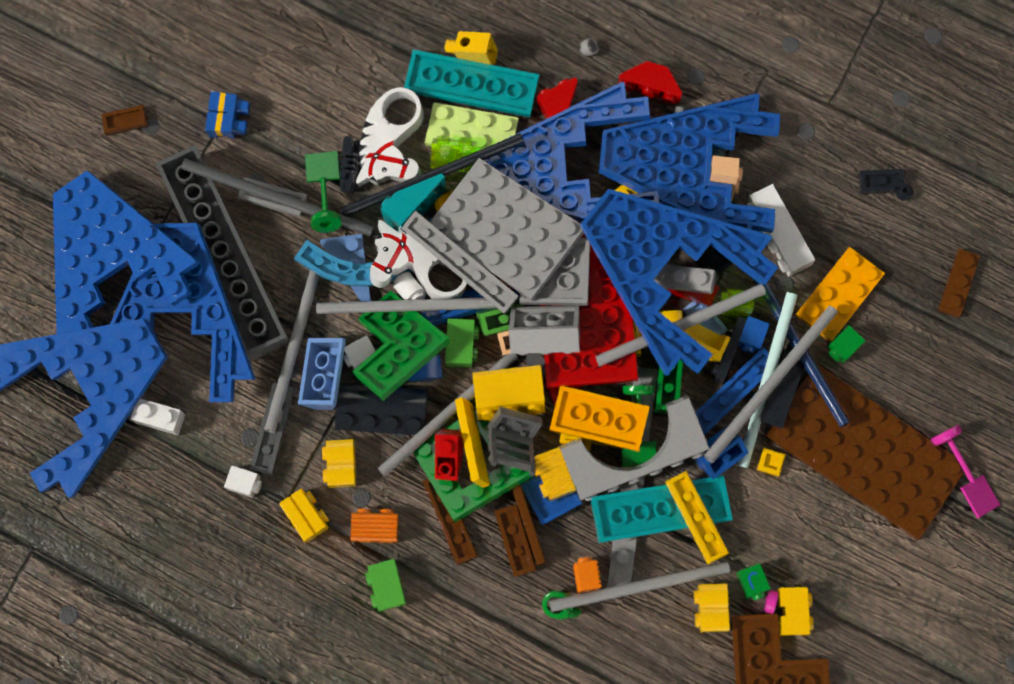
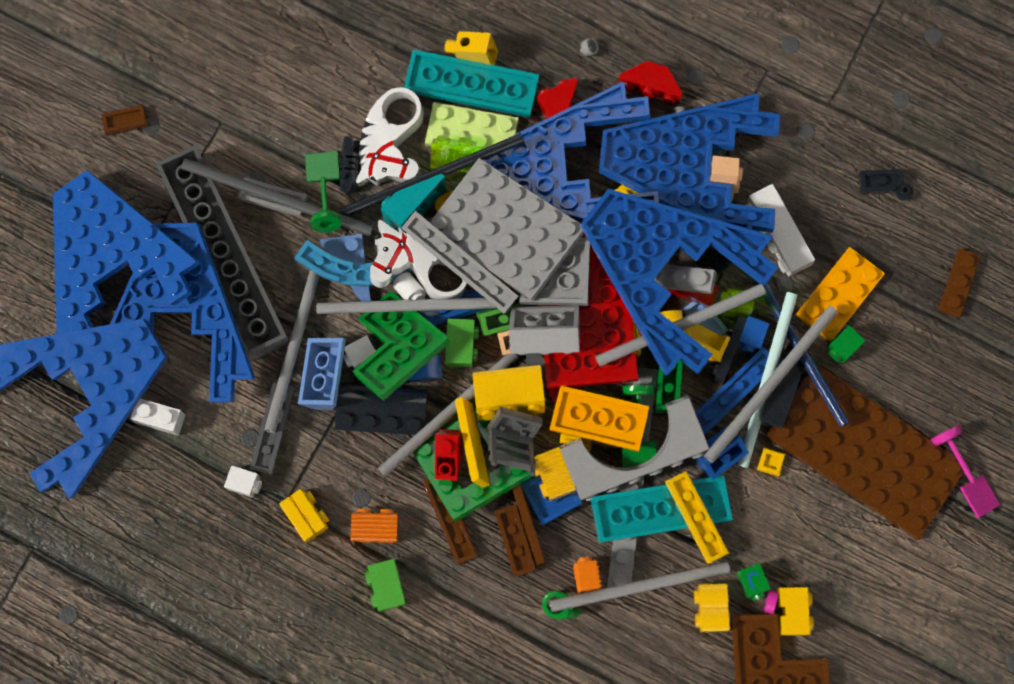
blue hips [205,91,250,139] -> none
yellow brick [322,439,356,488] -> none

